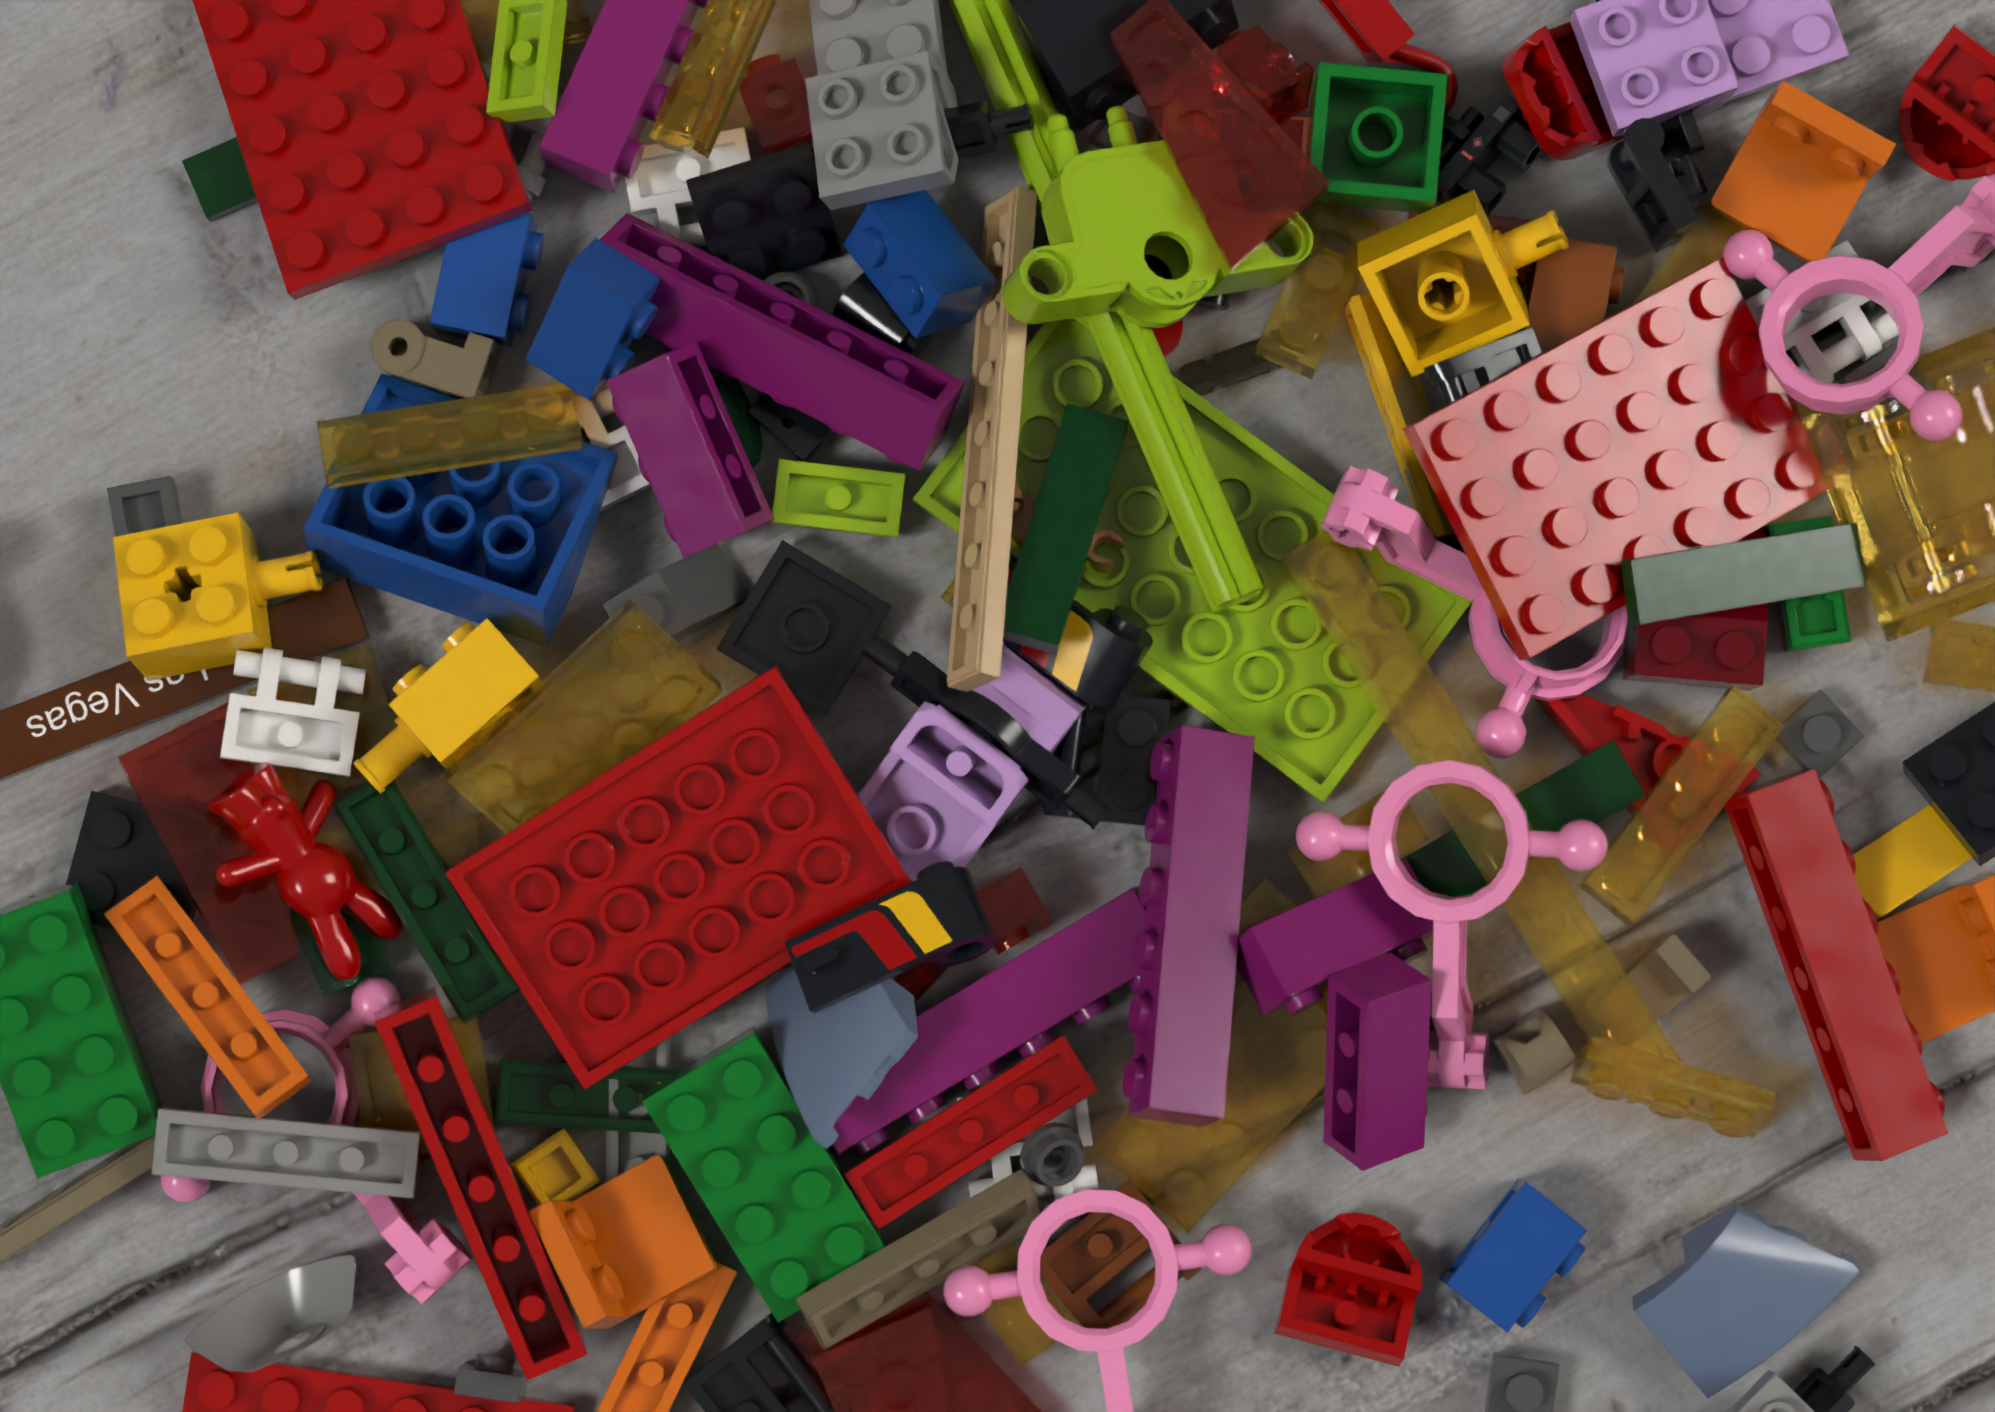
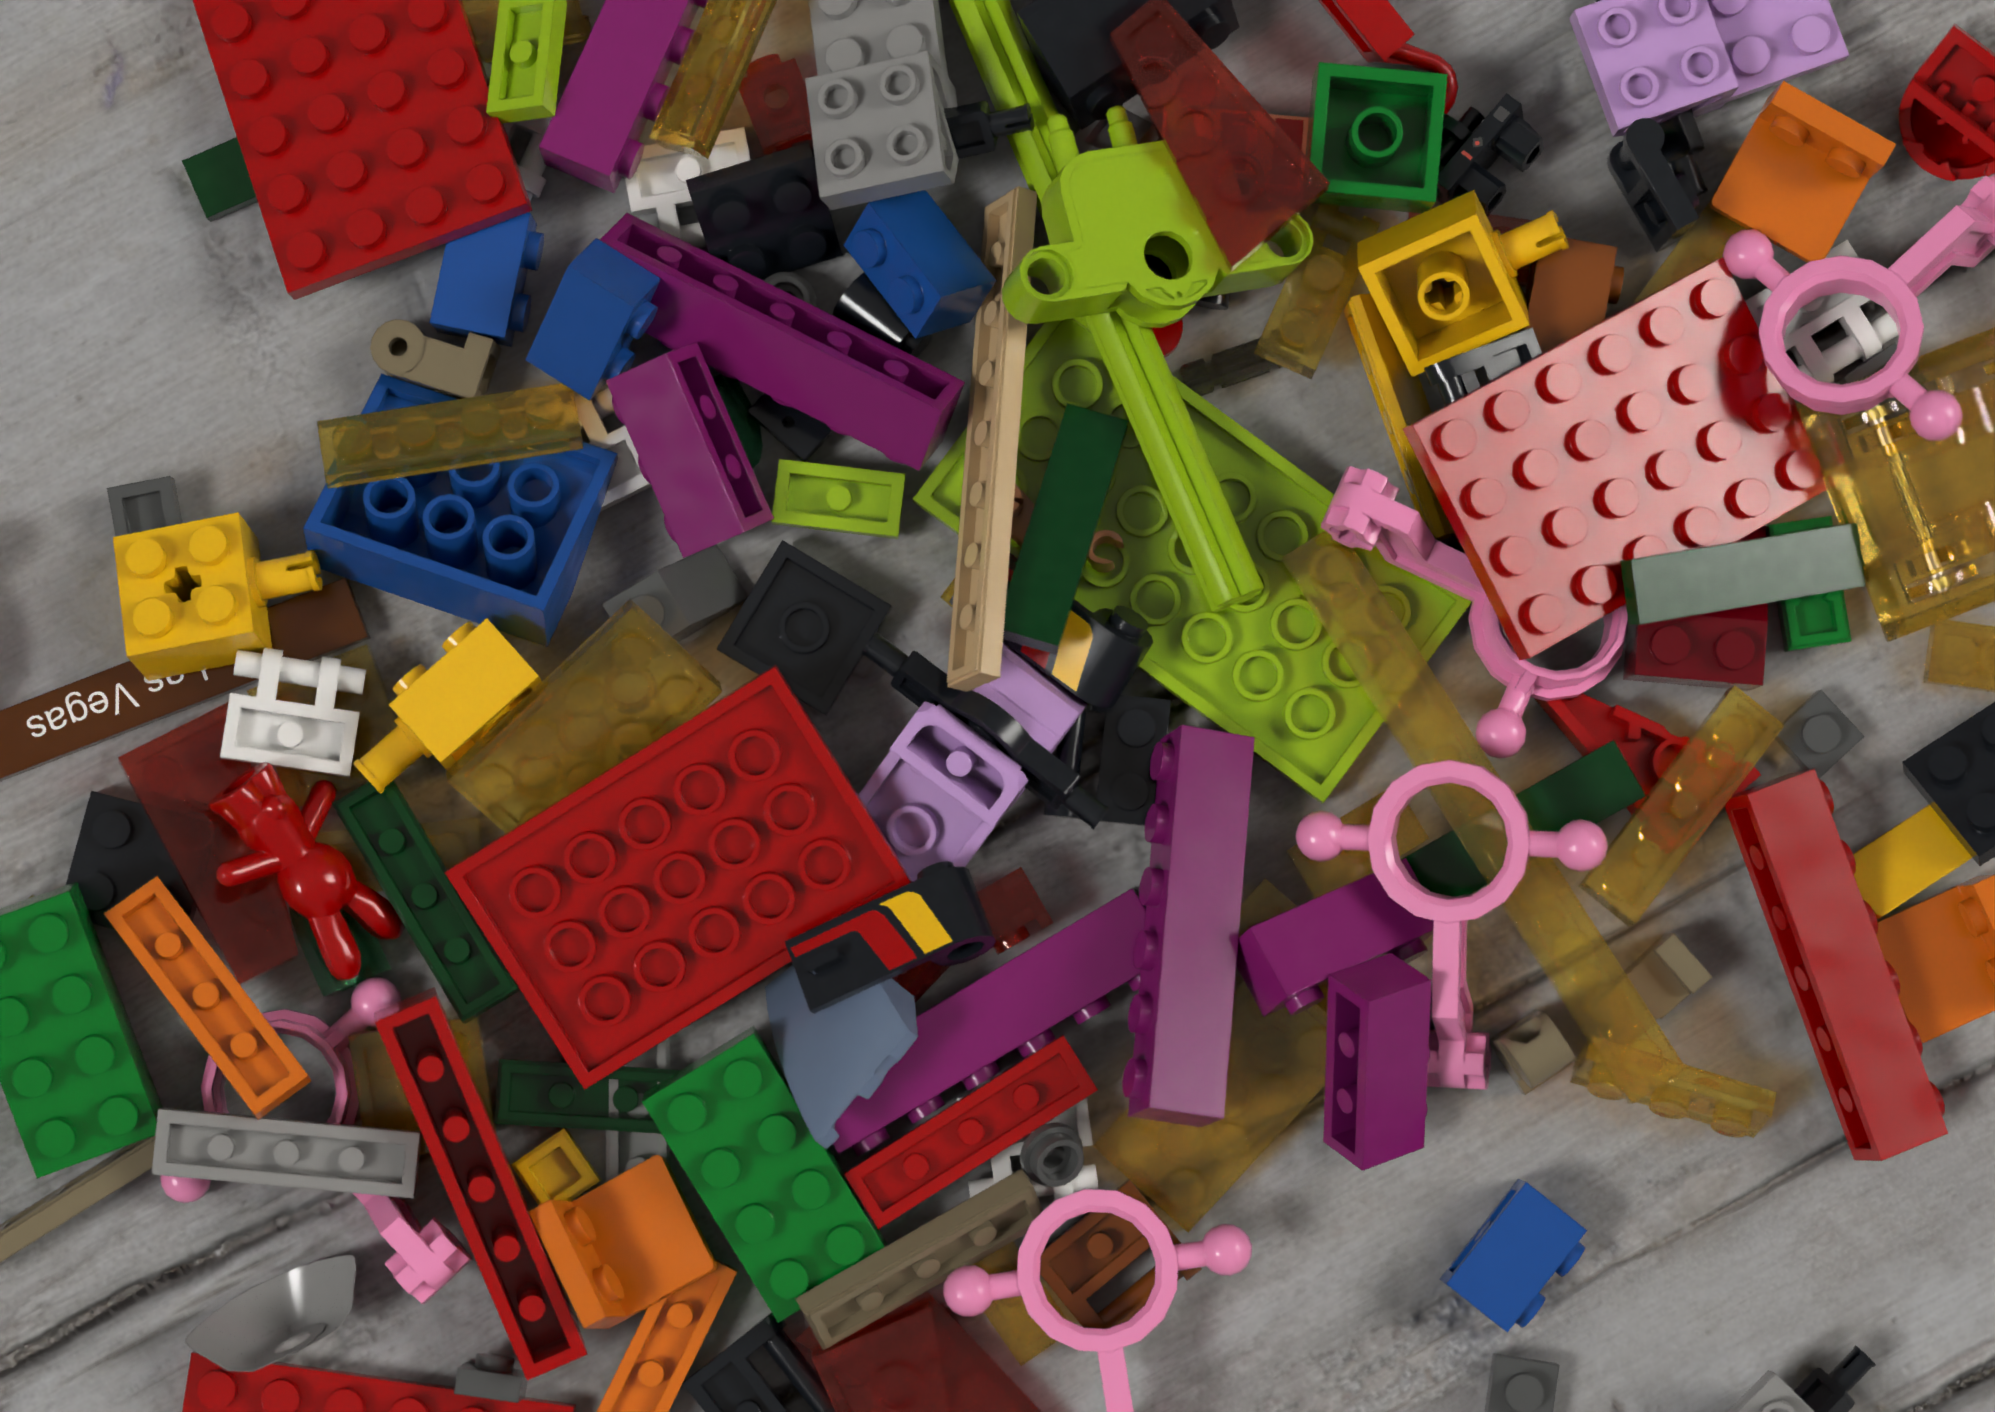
clear red brick [1213,24,1314,136] -> none
red slope [1274,1213,1422,1367] -> none
red slope [1502,22,1624,161] -> none
sand blue slope [1632,1204,1860,1399] -> none

